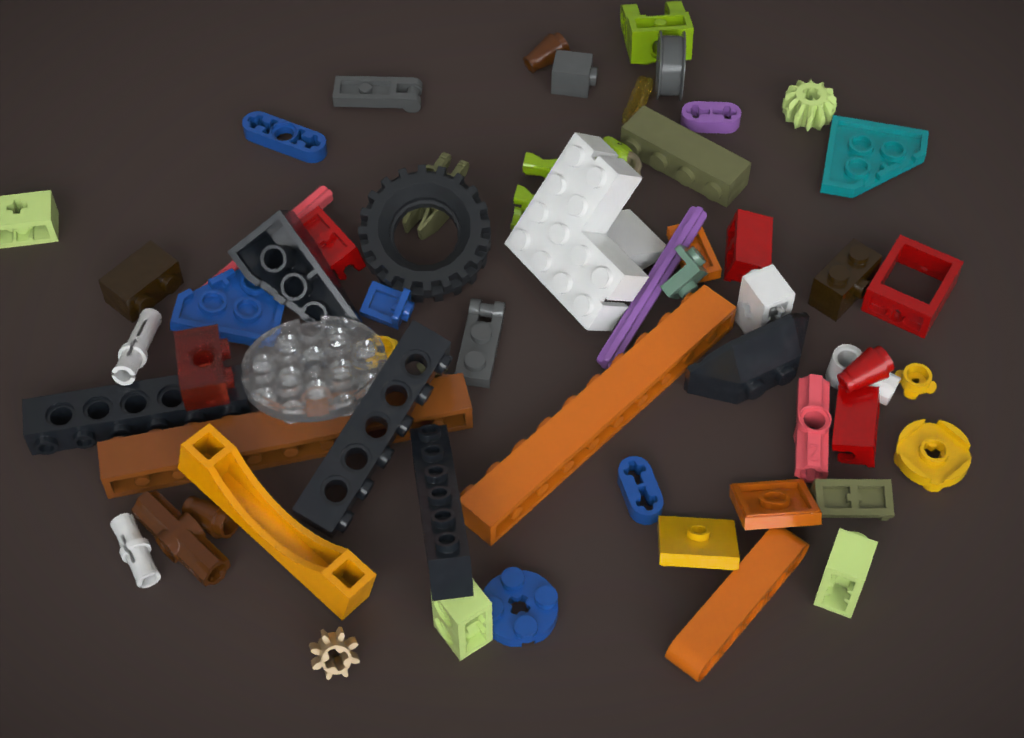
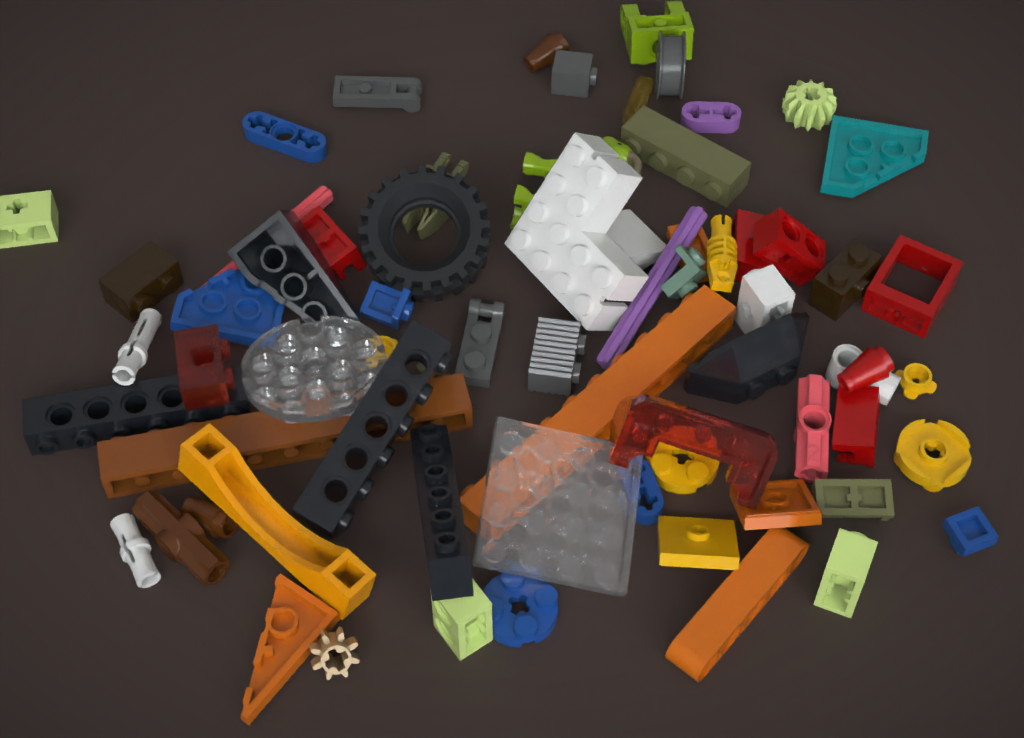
none -> orange wing [240,573,340,725]
none -> clear plate [472,416,644,597]
none -> dark grey brick [528,316,587,397]
none -> clear red windscreen [609,394,778,510]
none -> yellow plate [645,423,720,495]
none -> yellow hinge [707,214,738,293]
none -> red brick [753,208,826,287]
none -> blue tile [942,506,999,557]

